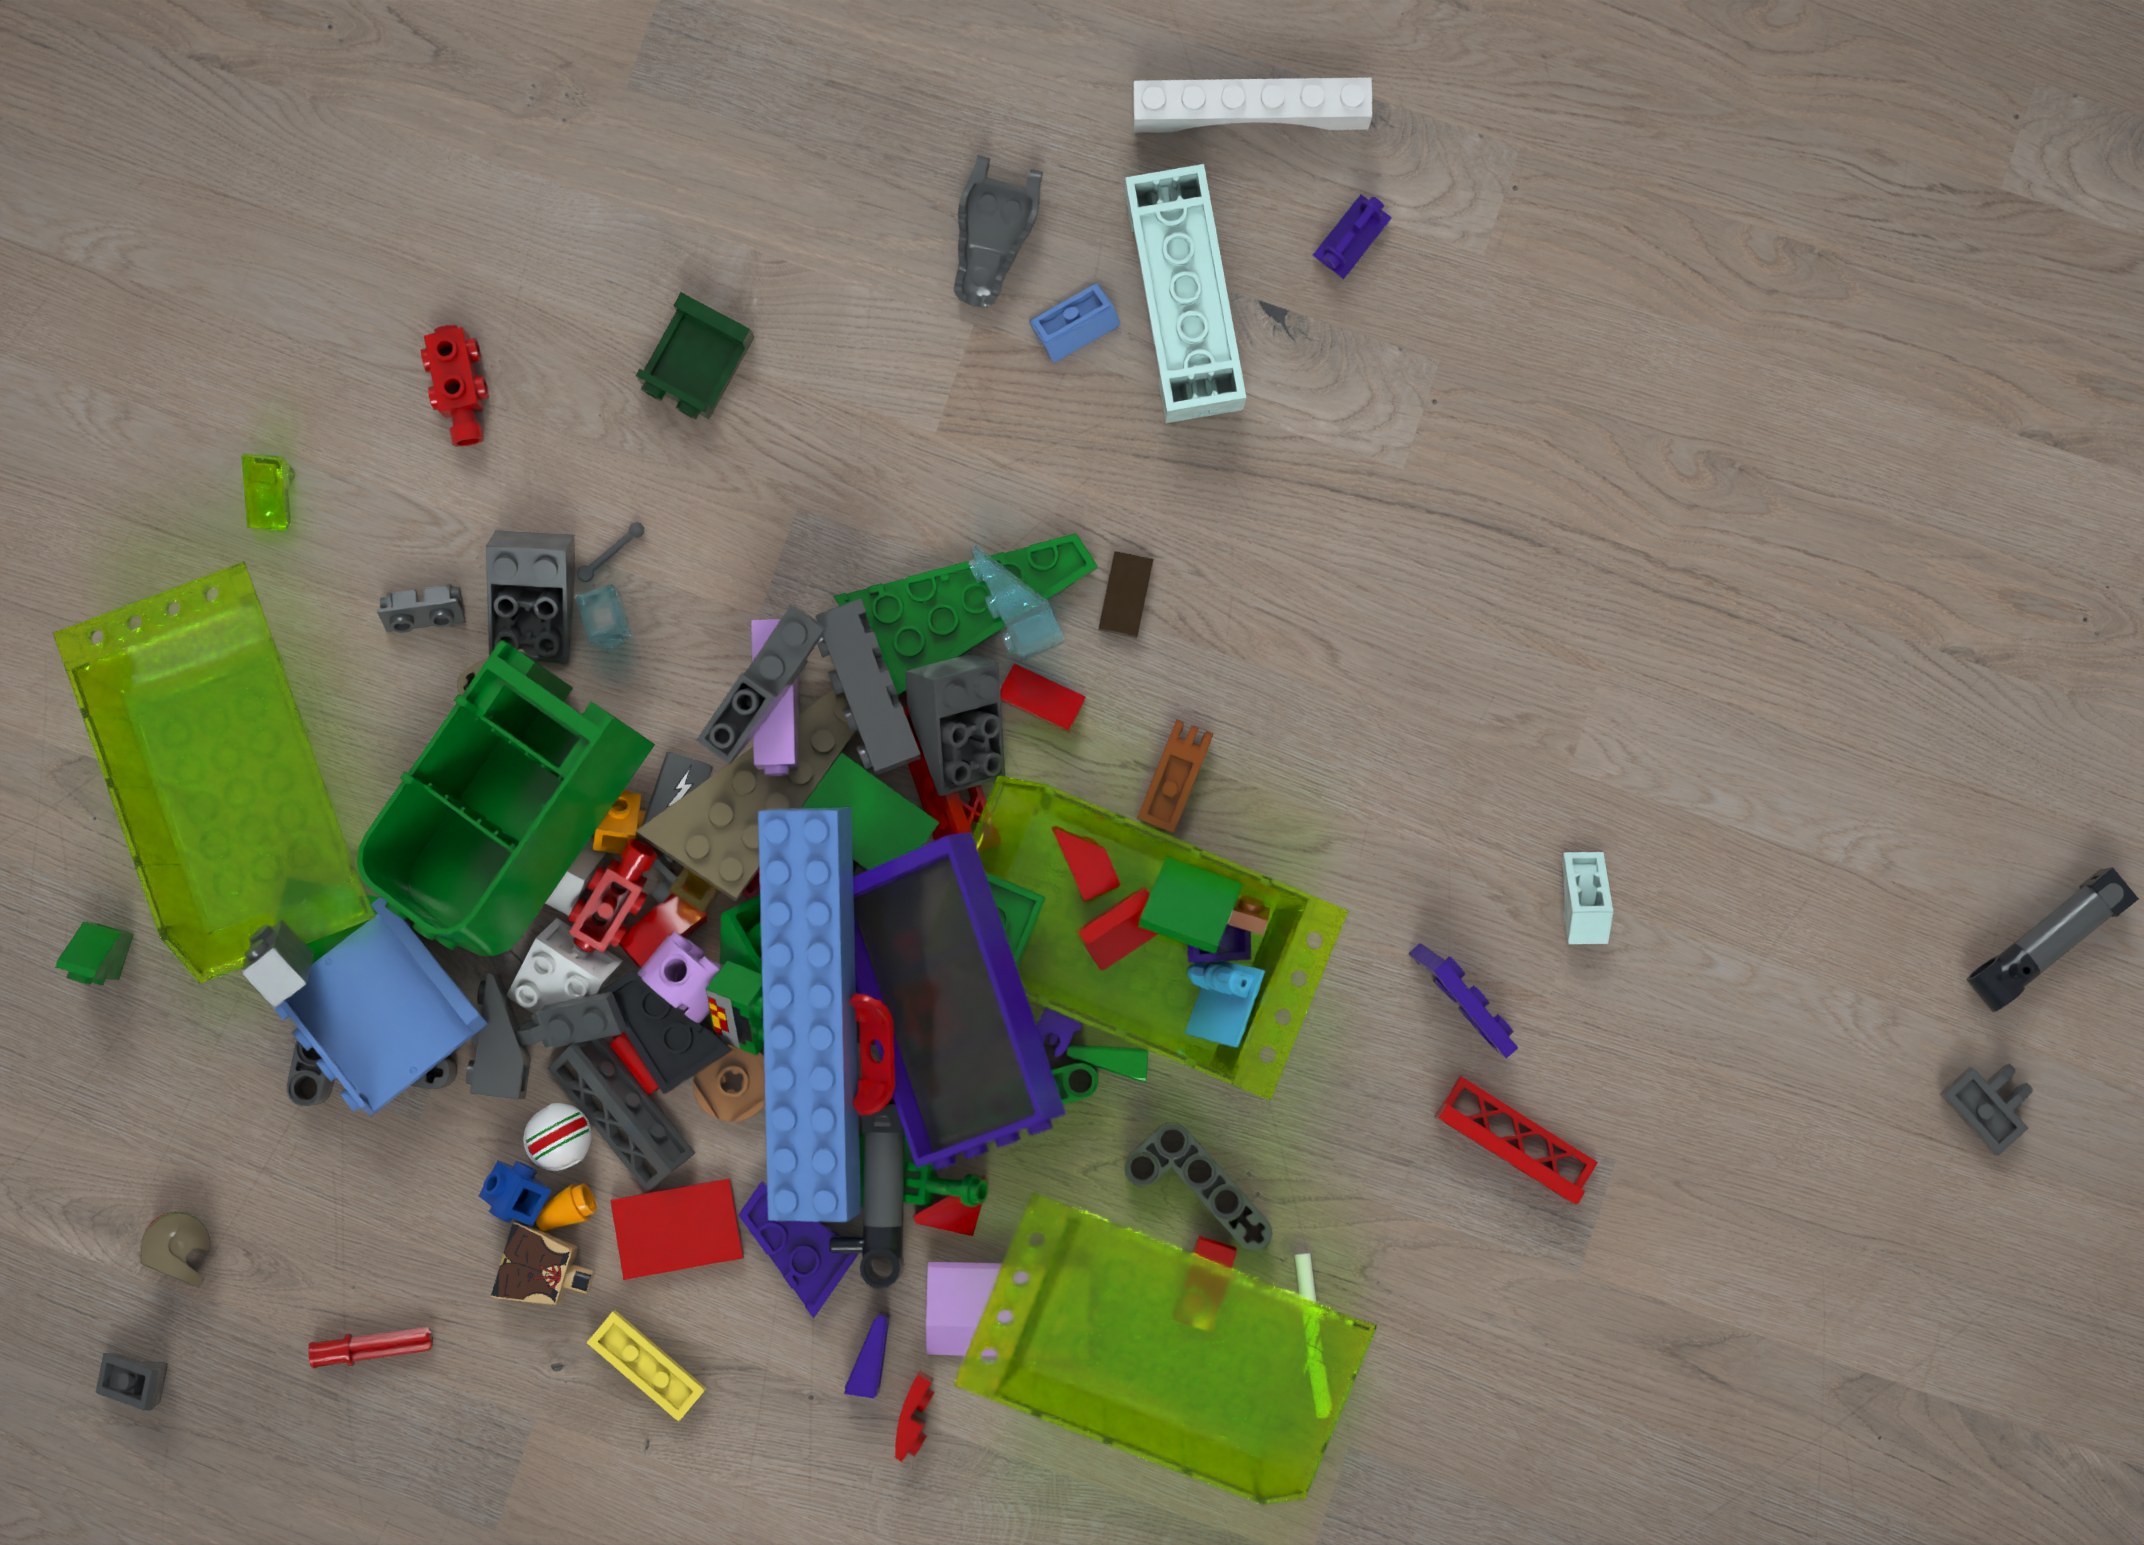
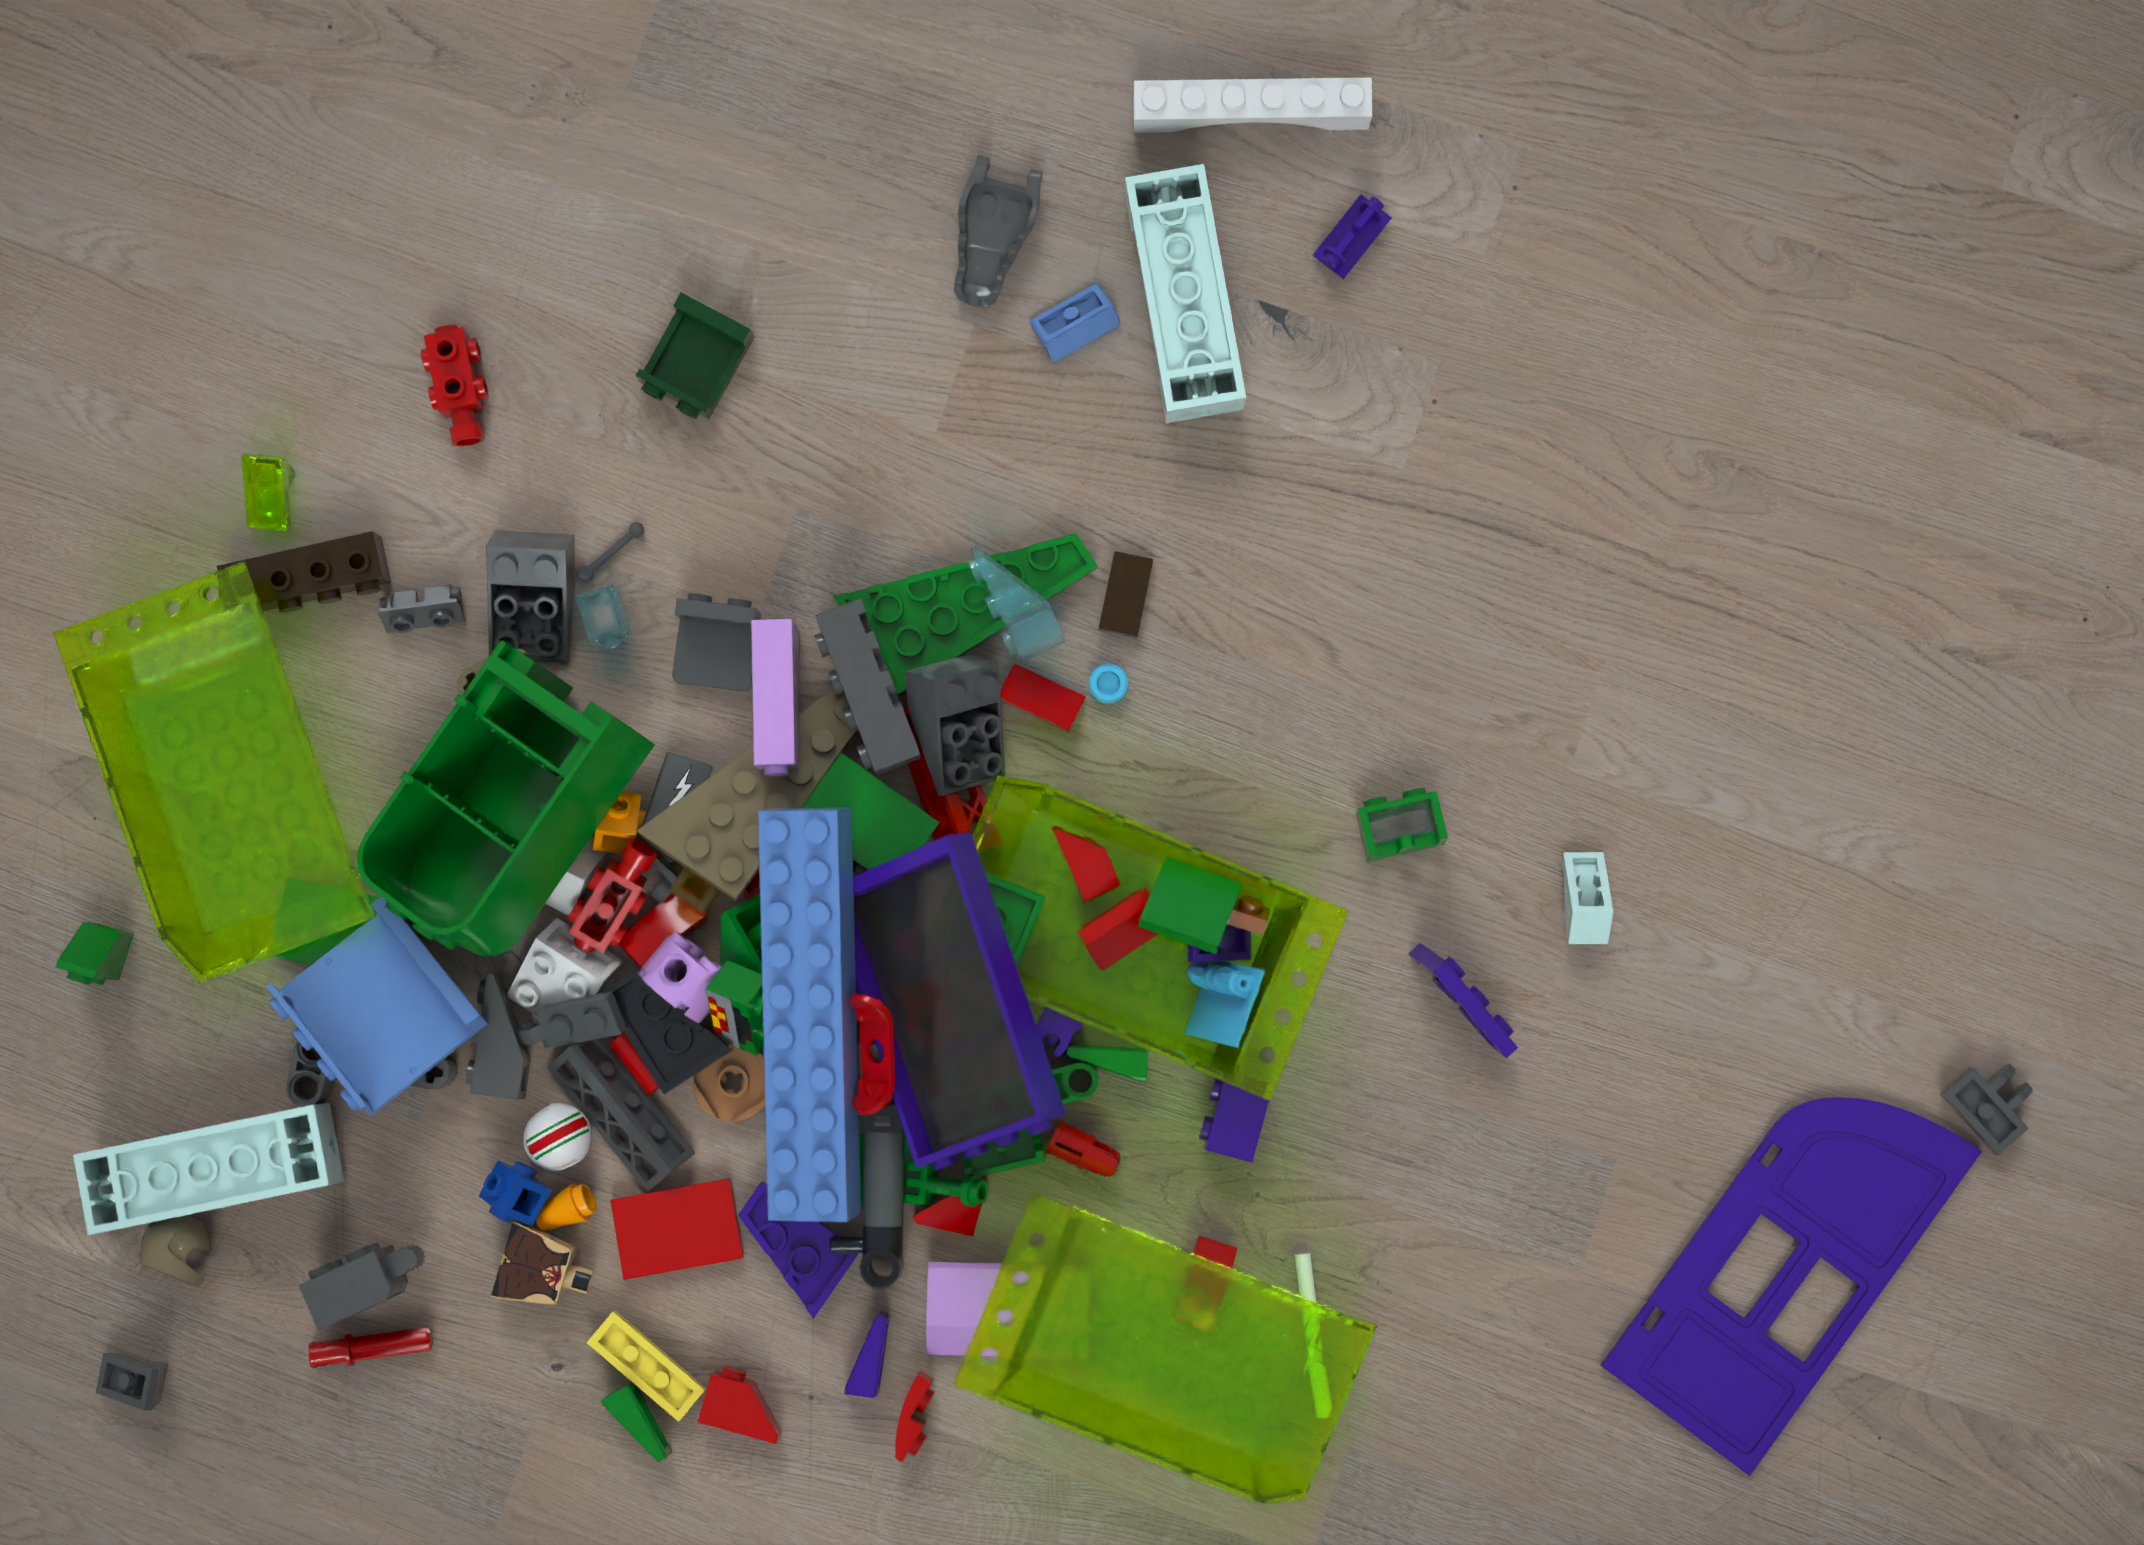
dark grey brick [241,919,315,1008] -> none
dark grey slope [696,605,827,764] -> none
dark grey beam [1124,1122,1272,1251] -> none
dark orange hinge [1137,719,1213,834] -> none
red fence [1434,1076,1598,1205] -> none
piece [1966,867,2139,1012] -> none
none -> light aqua plate [73,1103,345,1235]
none -> dark brown brick [217,531,391,621]
none -> dark grey hinge [299,1242,426,1331]
none -> green slope [600,1382,672,1462]
none -> dark grey bracket [672,593,761,692]
none -> red slope [698,1366,782,1444]
none -> green hinge [961,1129,1046,1177]
none -> red hinge [1045,1120,1121,1177]
none -> medium azure tile [1089,664,1128,704]
none -> dark purple brick [1199,1071,1273,1163]
none -> green window [1356,788,1448,862]
none -> dark purple door [1600,1097,1982,1476]

